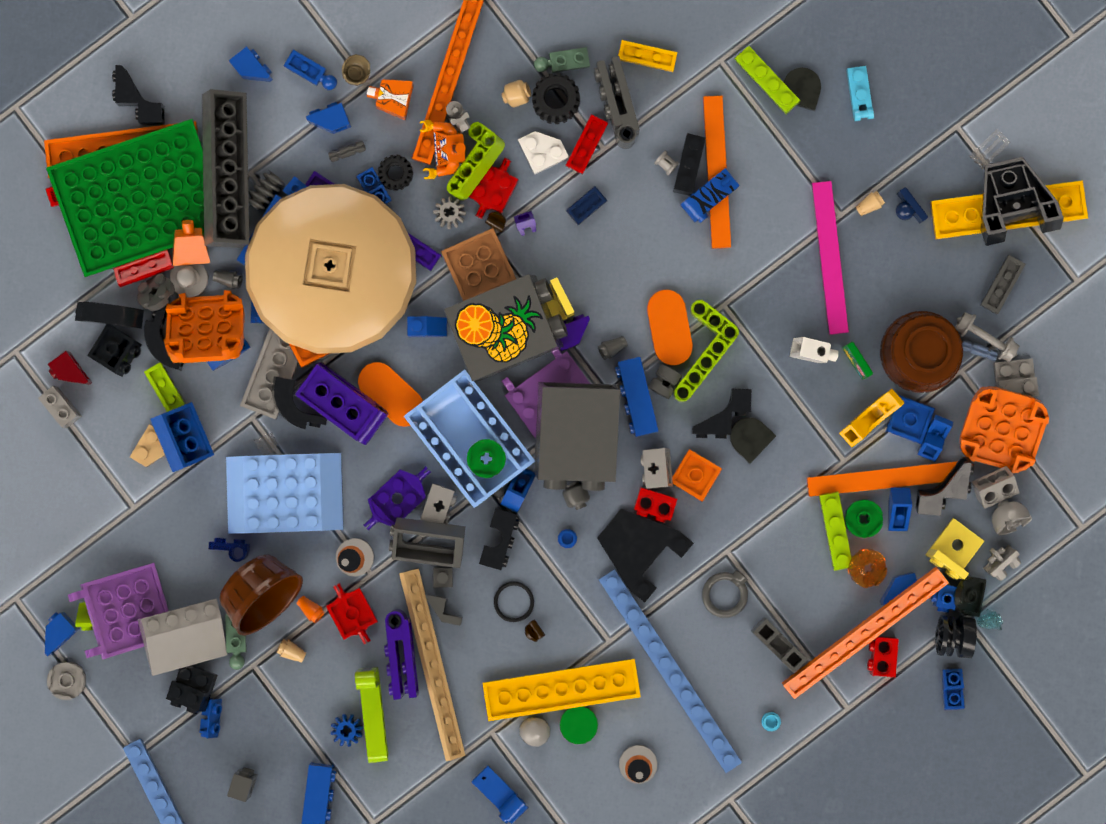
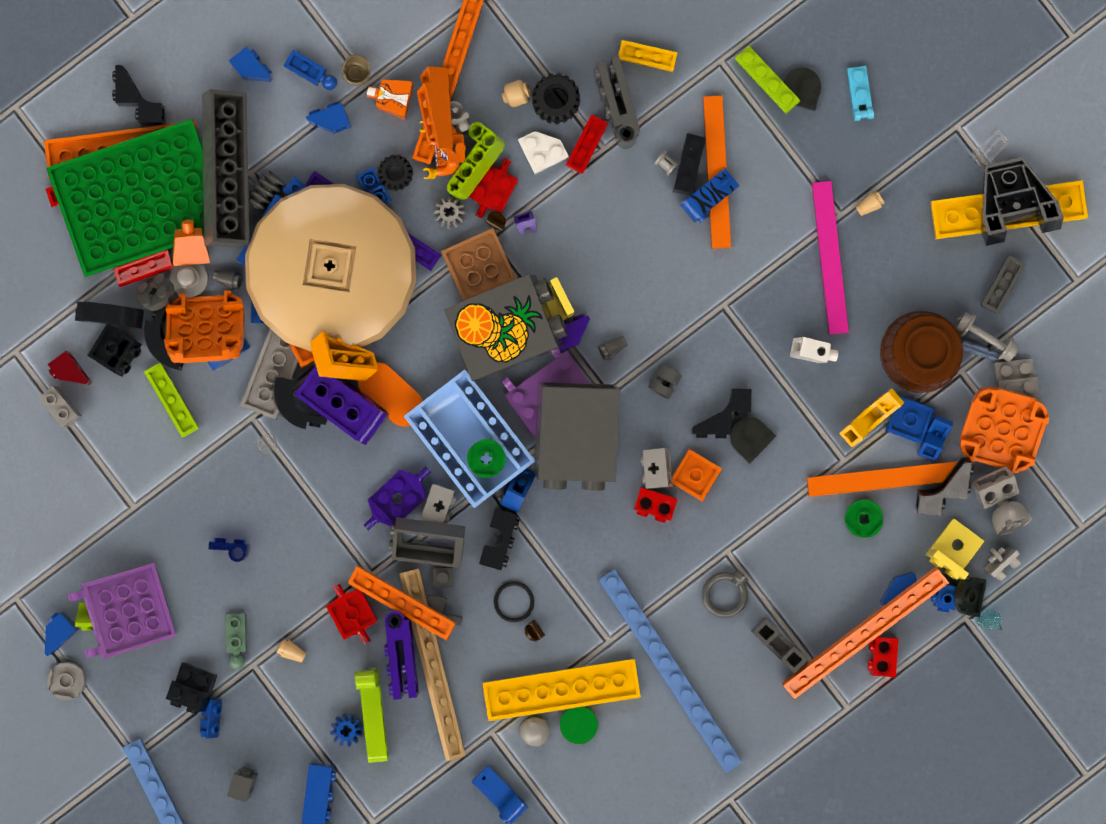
tan wing [130,424,165,467] -> none
light grey slope [138,599,227,676] -> none
blue slope [150,402,214,472] -> none
reddish brown piece [219,554,303,636] -> none
light blue slope [226,453,343,534] -> none
orange cone [296,596,325,623] -> none
dark grey axle [328,141,366,162] -> none
tile [336,538,374,577] -> none
blue slope [407,316,447,337] -> none
sand green plate [534,47,590,73] -> none
blue plate [558,529,577,548] -> none
dark grey head [562,481,590,510] -> none
dark blue plate [566,186,607,225] -> none
black wedge [597,509,694,603] -> none
blue brick [615,357,658,437] -> none
tile [619,745,657,784] -> none
orange tile [647,290,693,366] -> none
lime beam [673,300,739,402] -> none
medium azure plate [761,712,781,731] -> none
lime plate [819,491,853,571] -> none
green tile [842,342,873,380] -> none
clear orange plate [848,548,887,588] -> none
blue slope [888,487,912,531] -> none
dark blue tile [896,187,928,224] -> none
black wheel [935,615,977,658] -> none
blue slope [942,669,965,710] -> none
none -> light orange wedge [310,331,378,381]
none -> orange plate [348,566,457,640]
none -> orange wedge [417,66,453,150]

